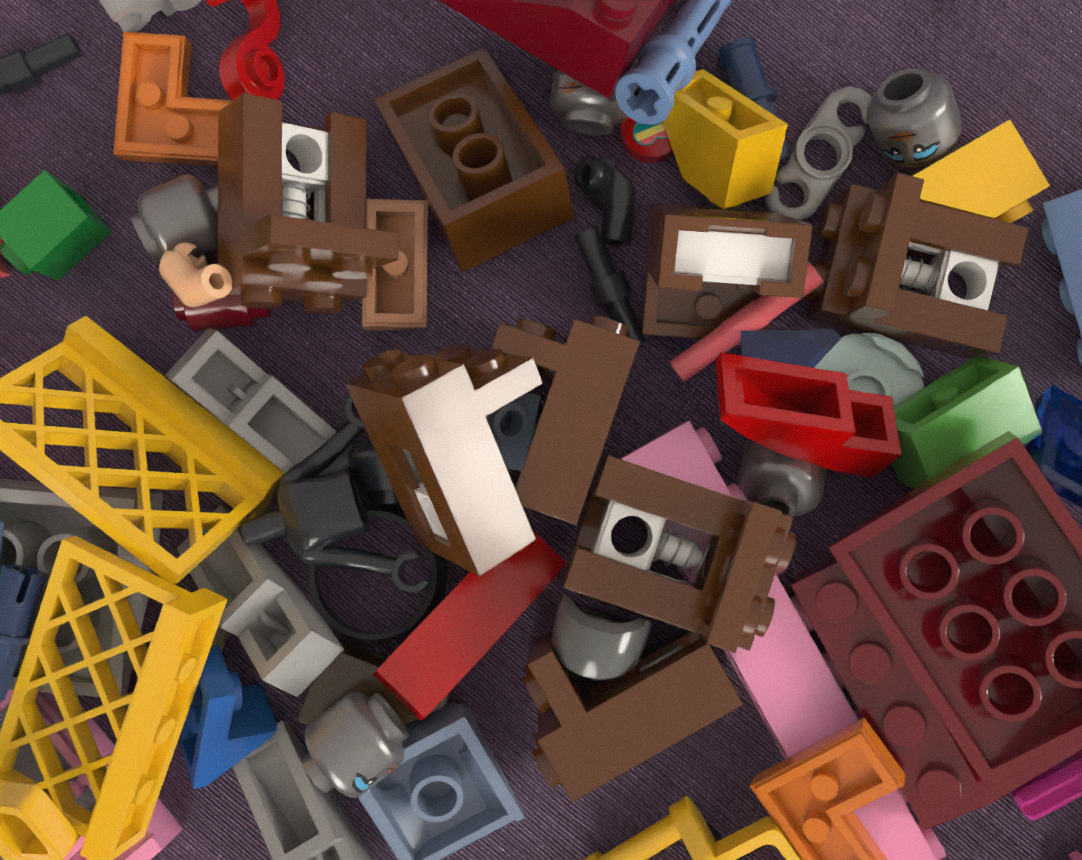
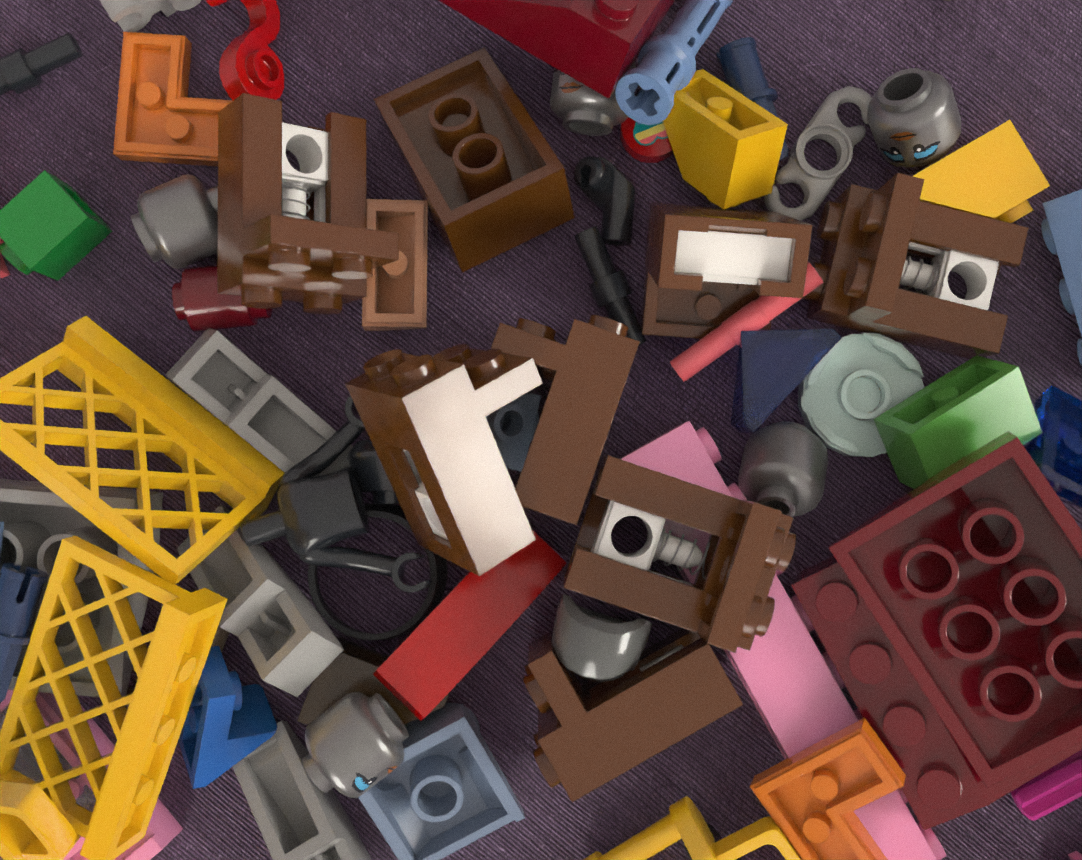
light nougat arm [159,242,233,308] -> none
red slope [715,352,902,478] -> none

